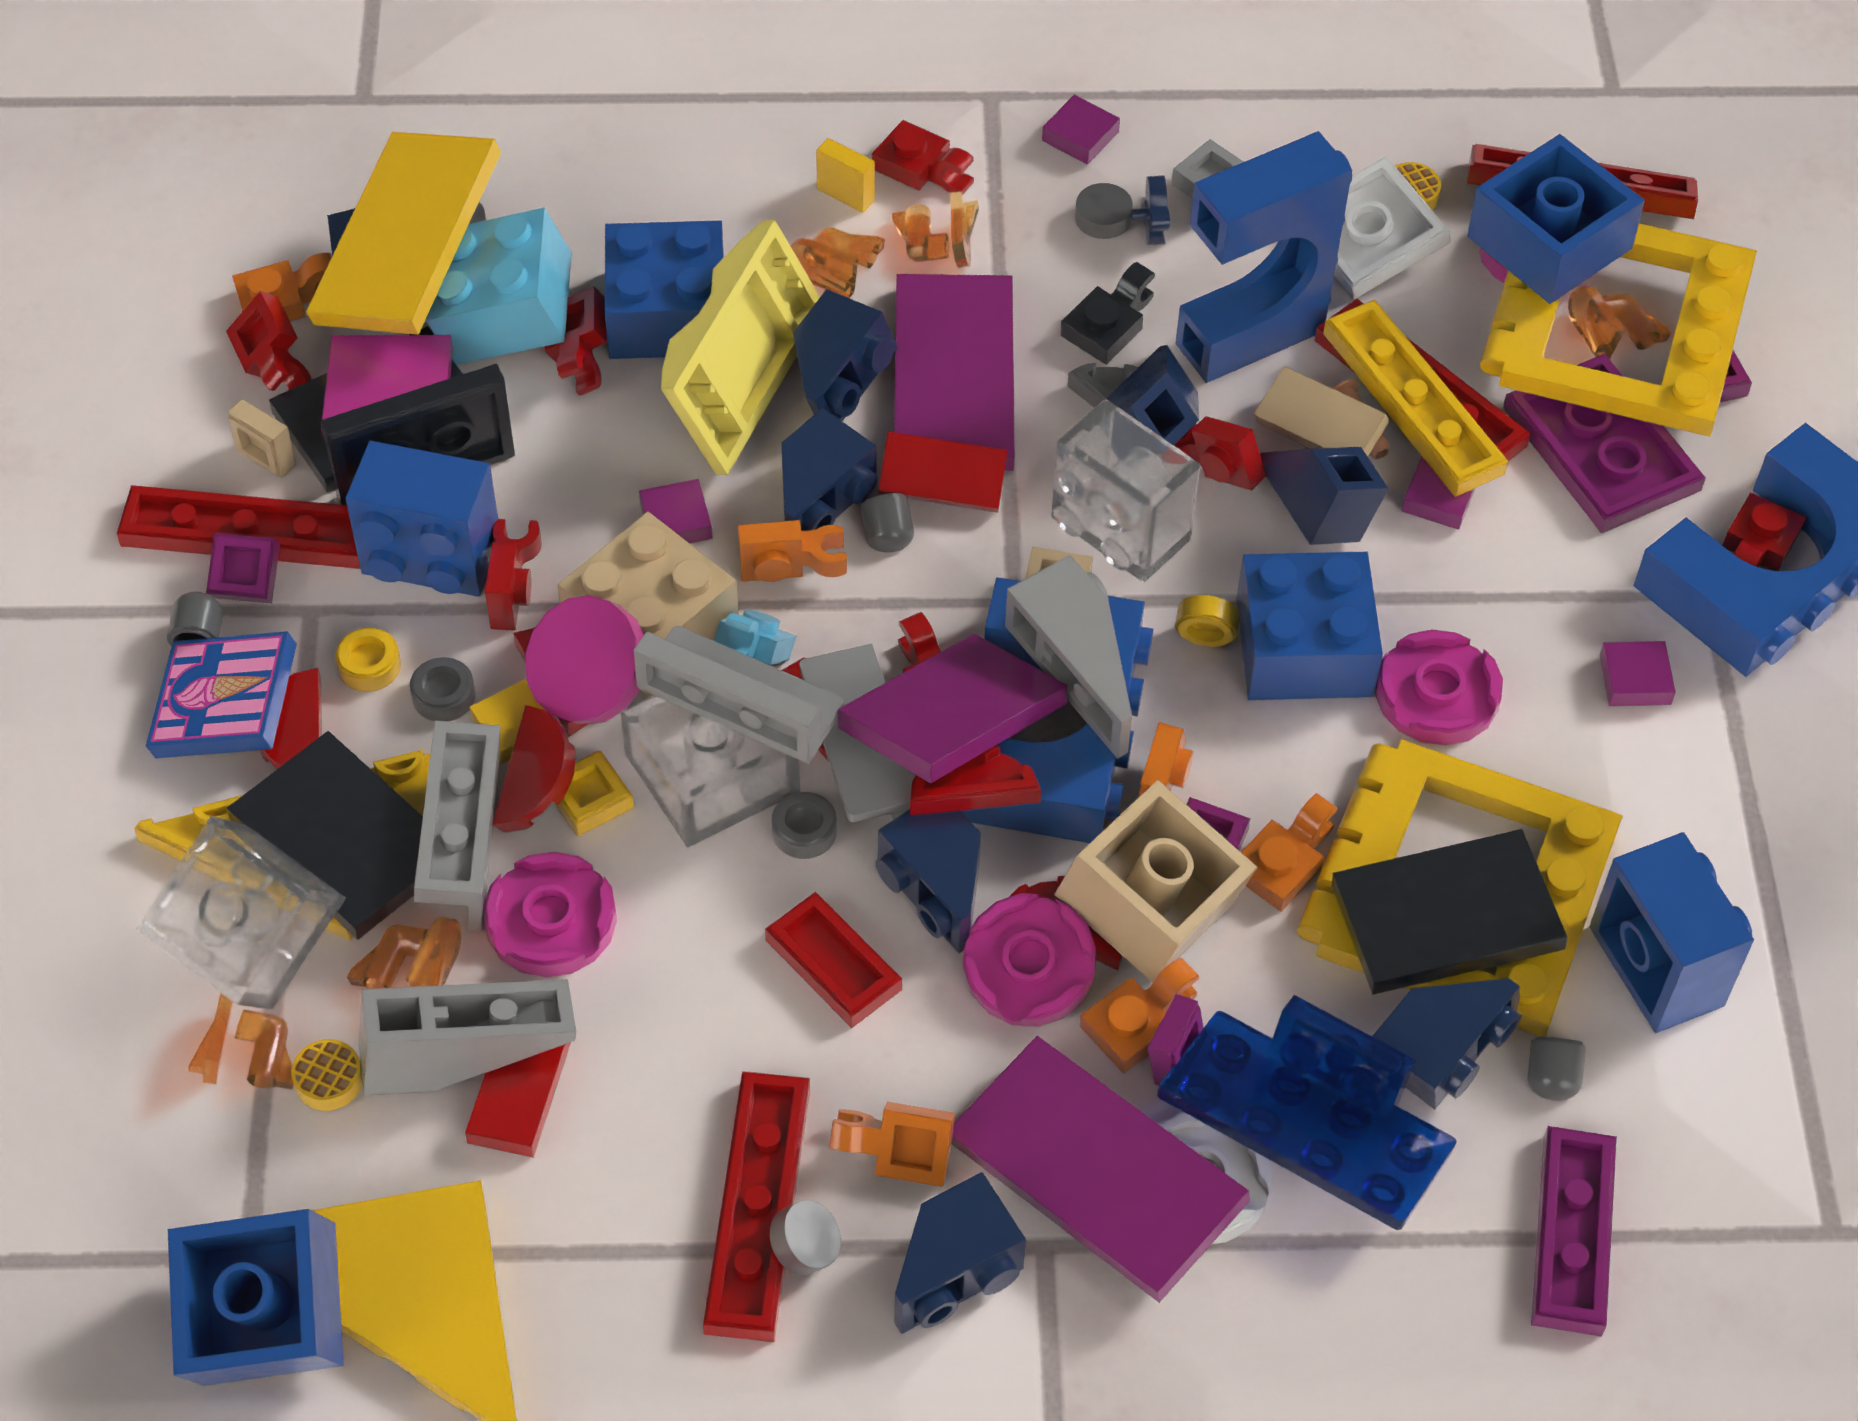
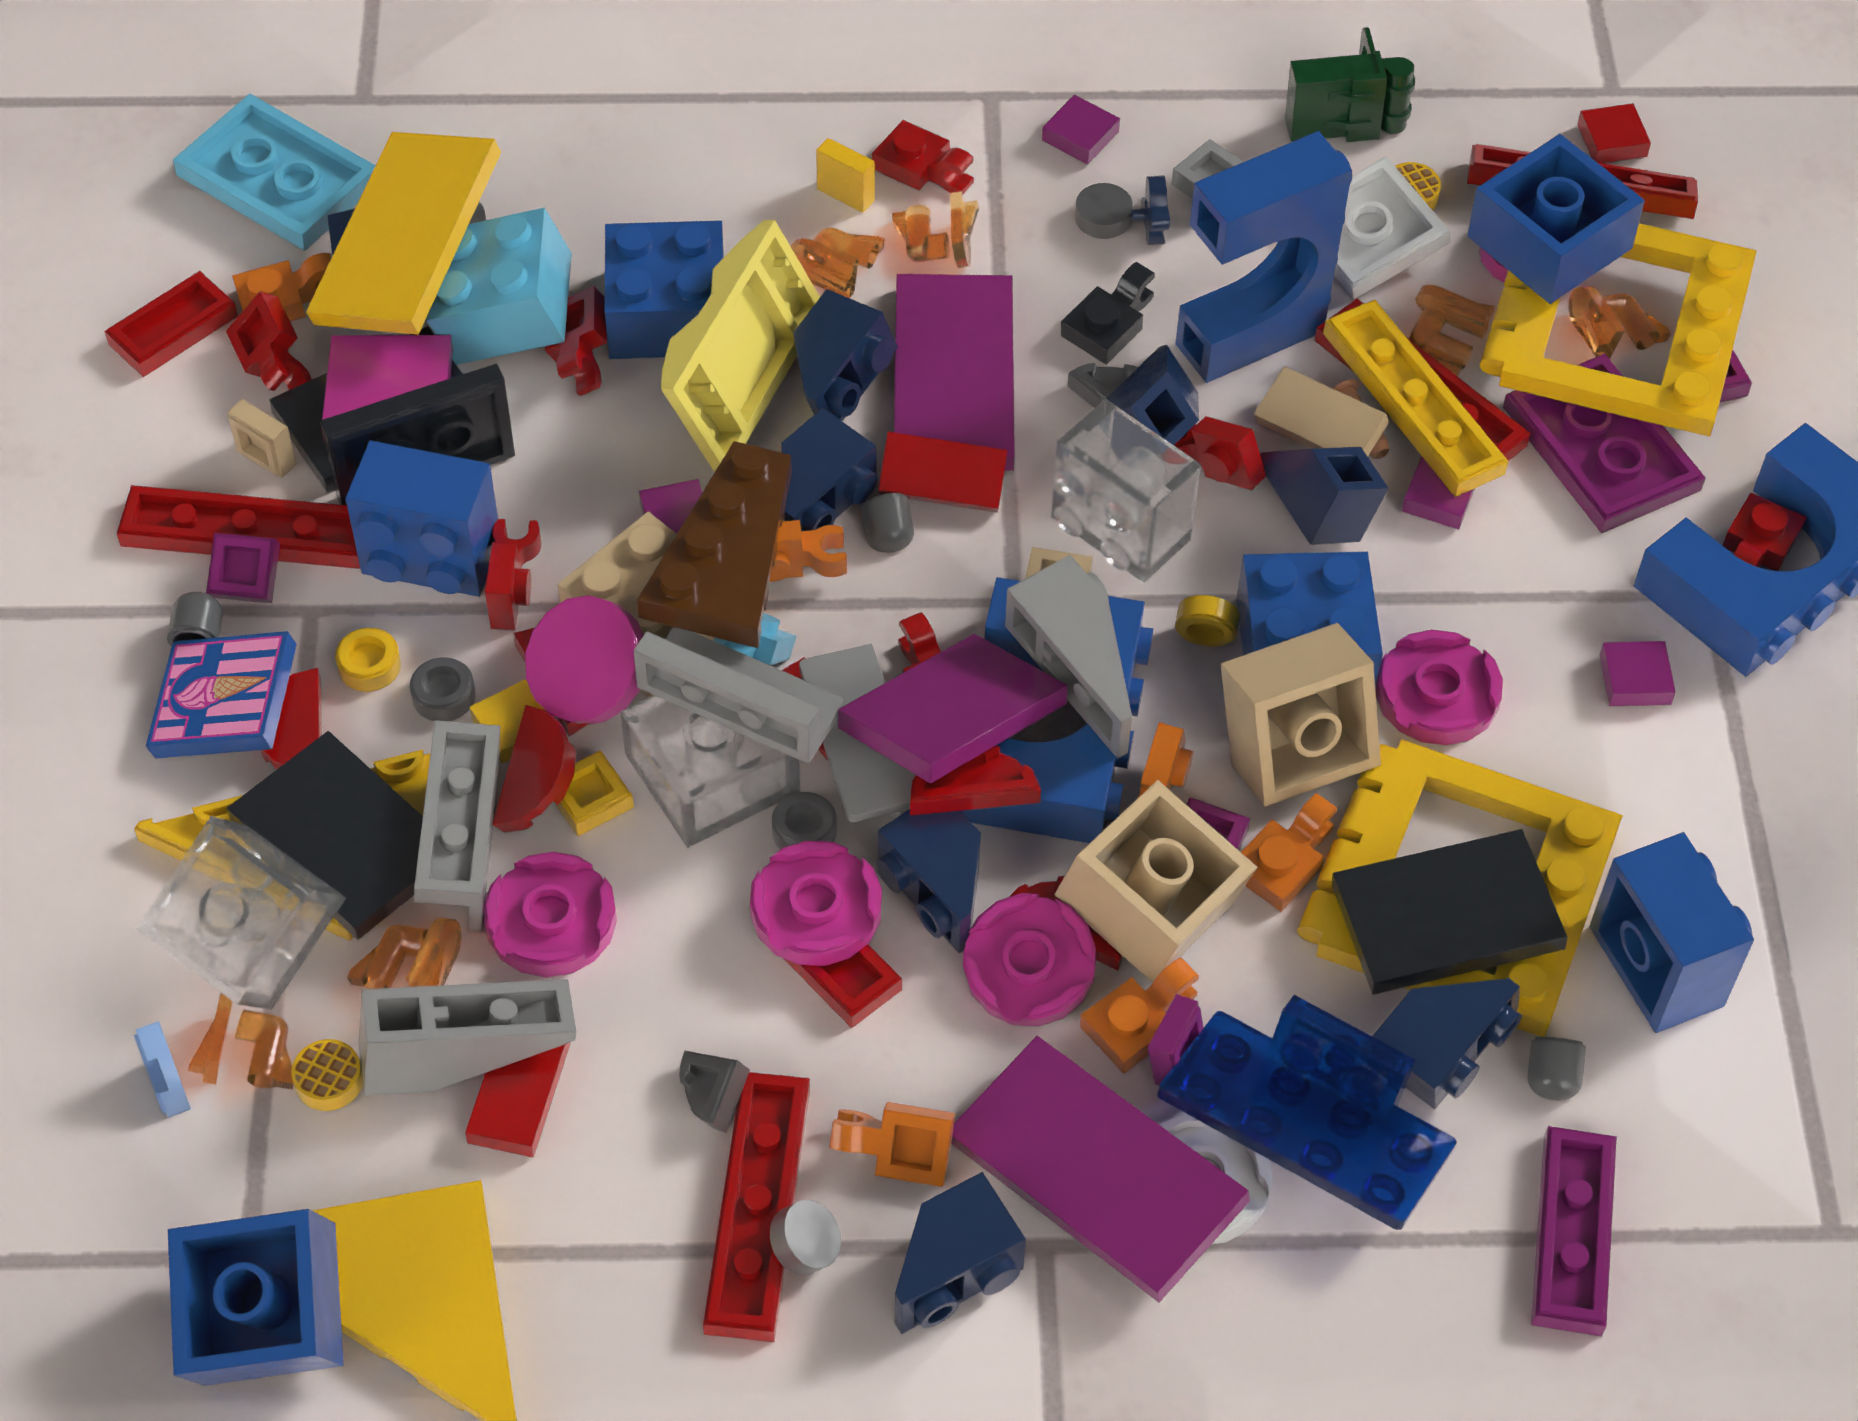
none -> red tile [104,271,238,377]
none -> light blue tile [134,1021,191,1118]
none -> medium azure plate [173,93,376,251]
none -> reddish brown wing [637,441,792,649]
none -> flat silver tile [679,1050,750,1133]
none -> dark pink tile [750,841,882,966]
none -> tan brick [1221,623,1381,807]
none -> dark green piece [1285,27,1415,142]
none -> clear orange piece [1409,284,1495,376]
none -> red tile [1577,103,1651,163]

